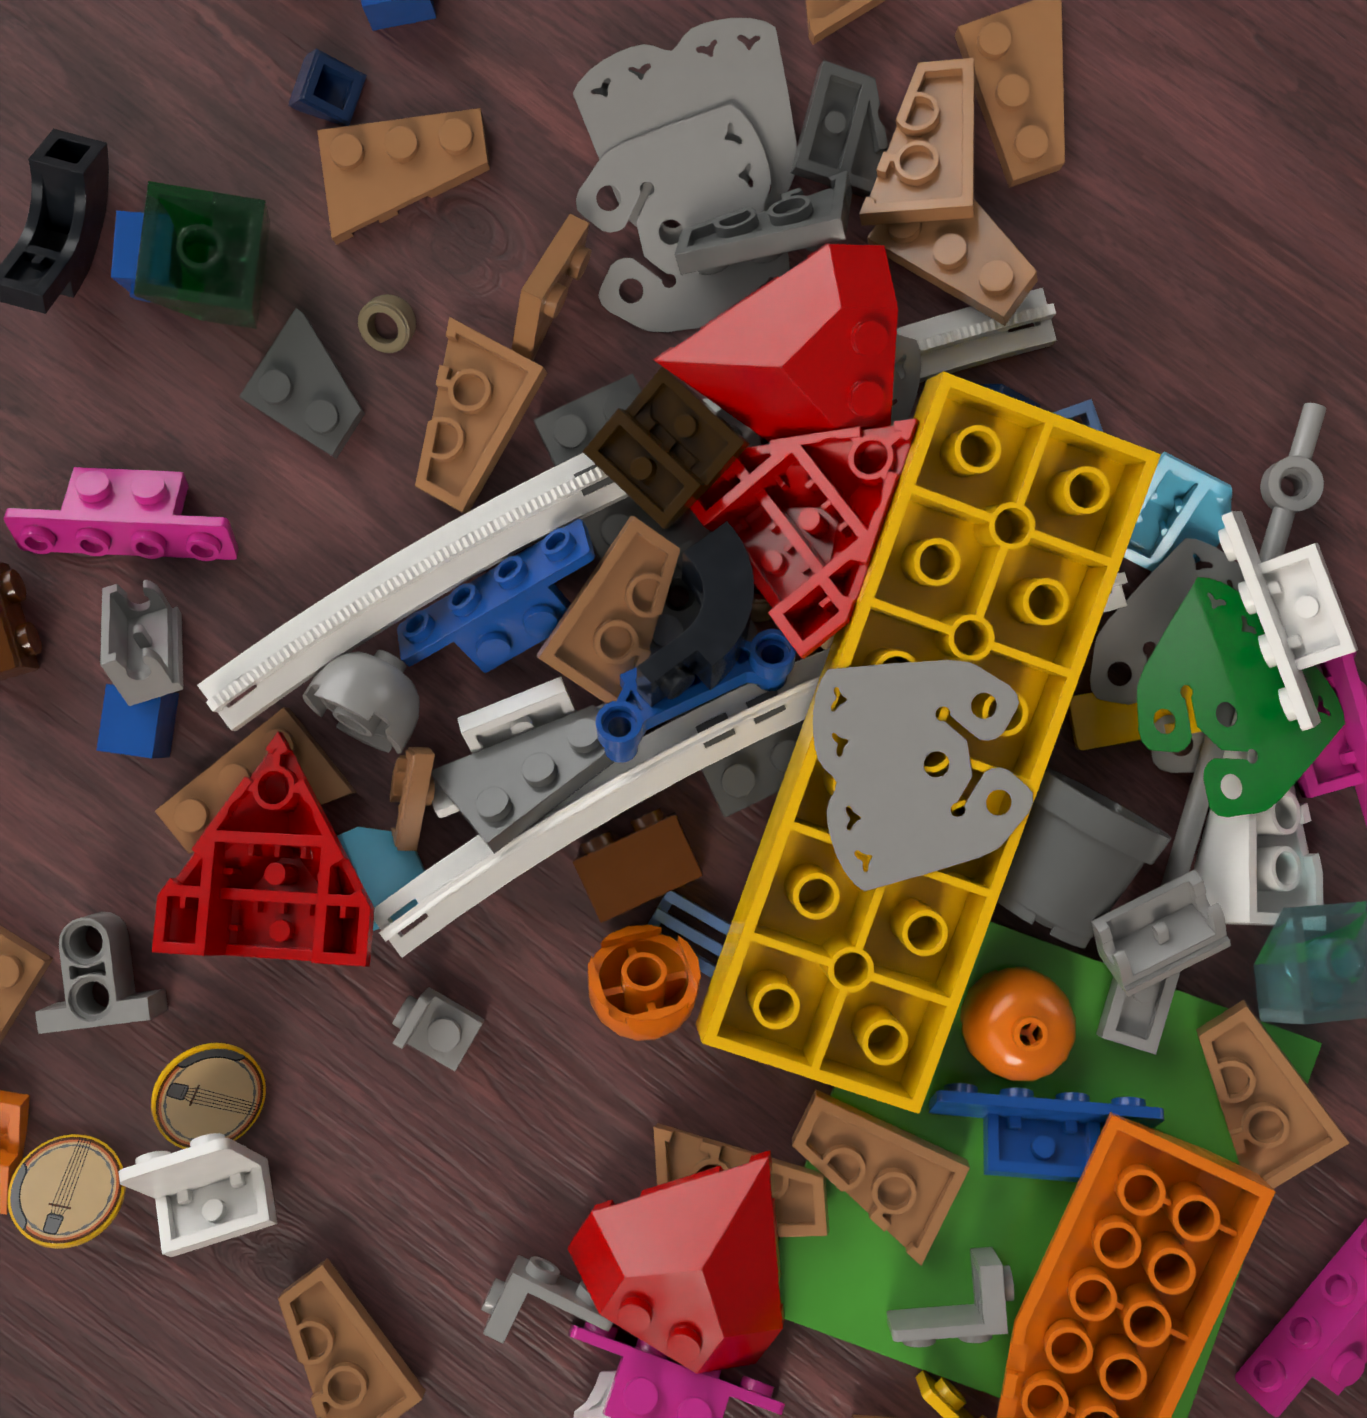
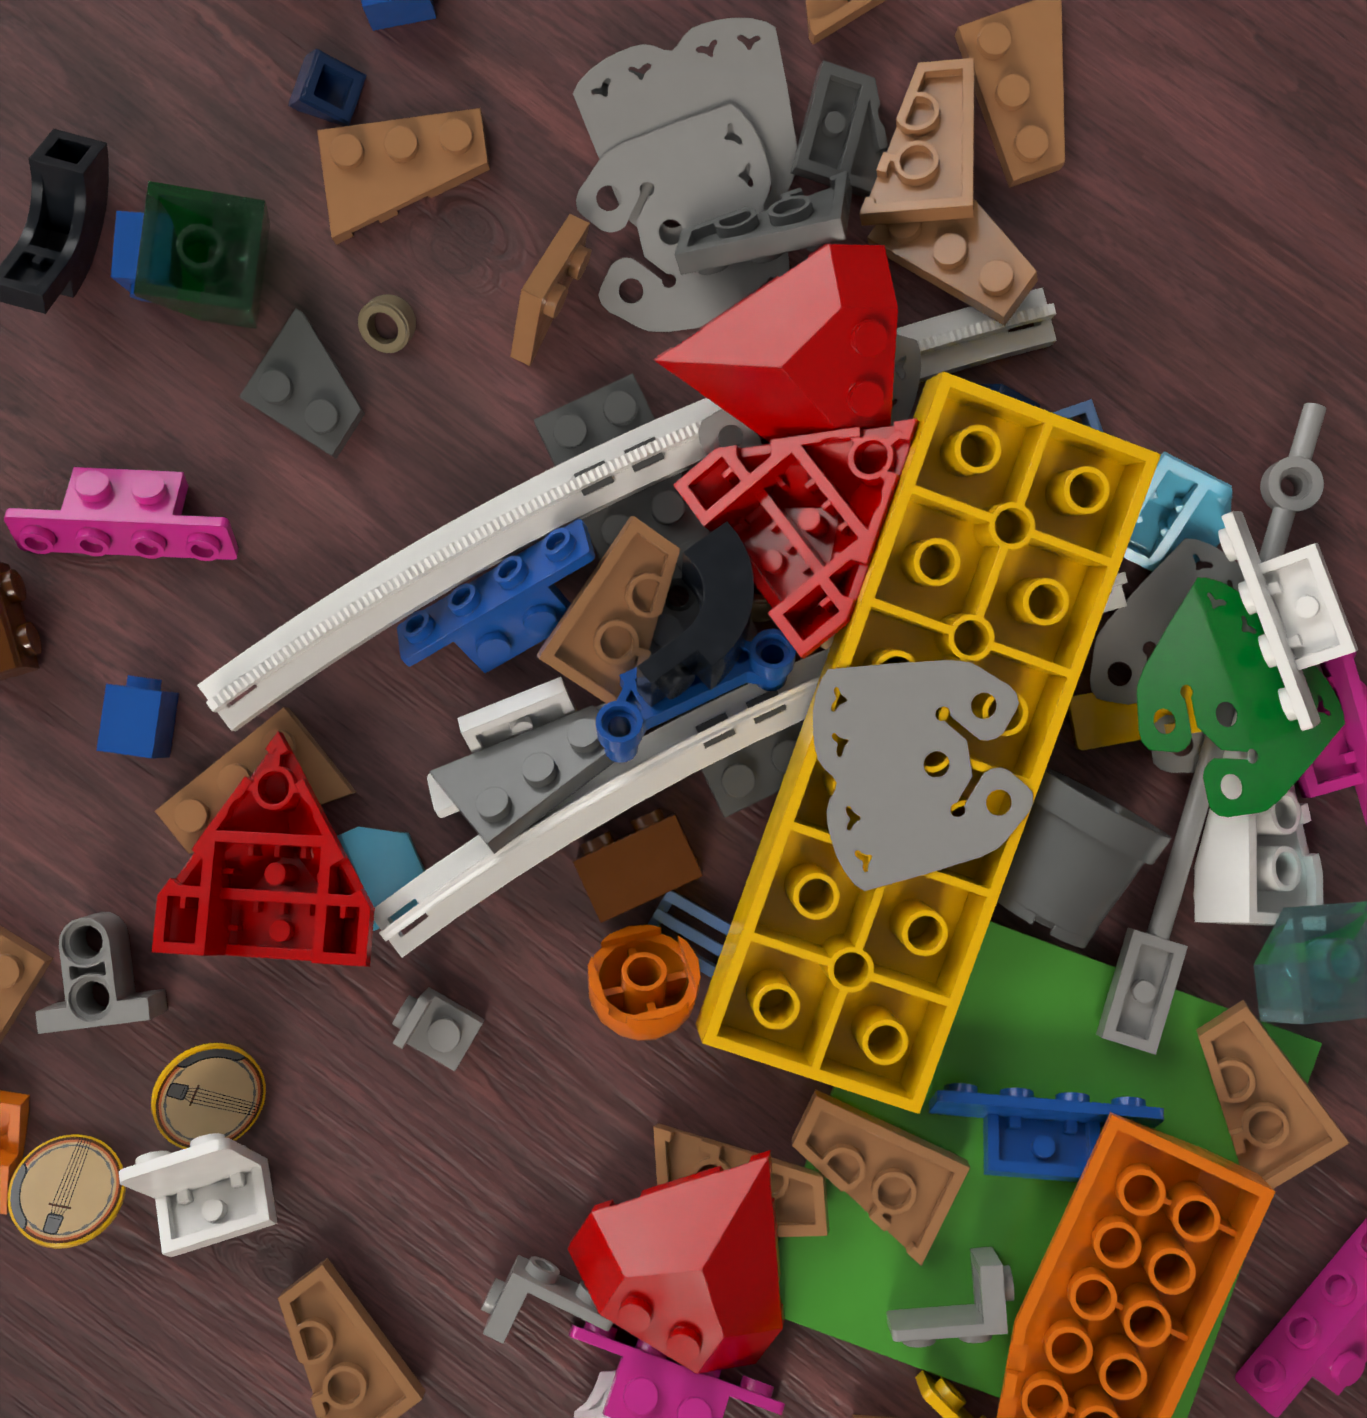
light grey hinge [100,580,183,706] -> none
light grey cylinder [303,650,420,754] -> none
medium nougat plate [390,747,435,851] -> none
medium nougat wing [415,317,547,514] -> none
dark brown slope [582,367,750,529] -> none
orange cylinder [960,967,1076,1081] -> none
light grey hinge [1091,870,1231,997] -> none

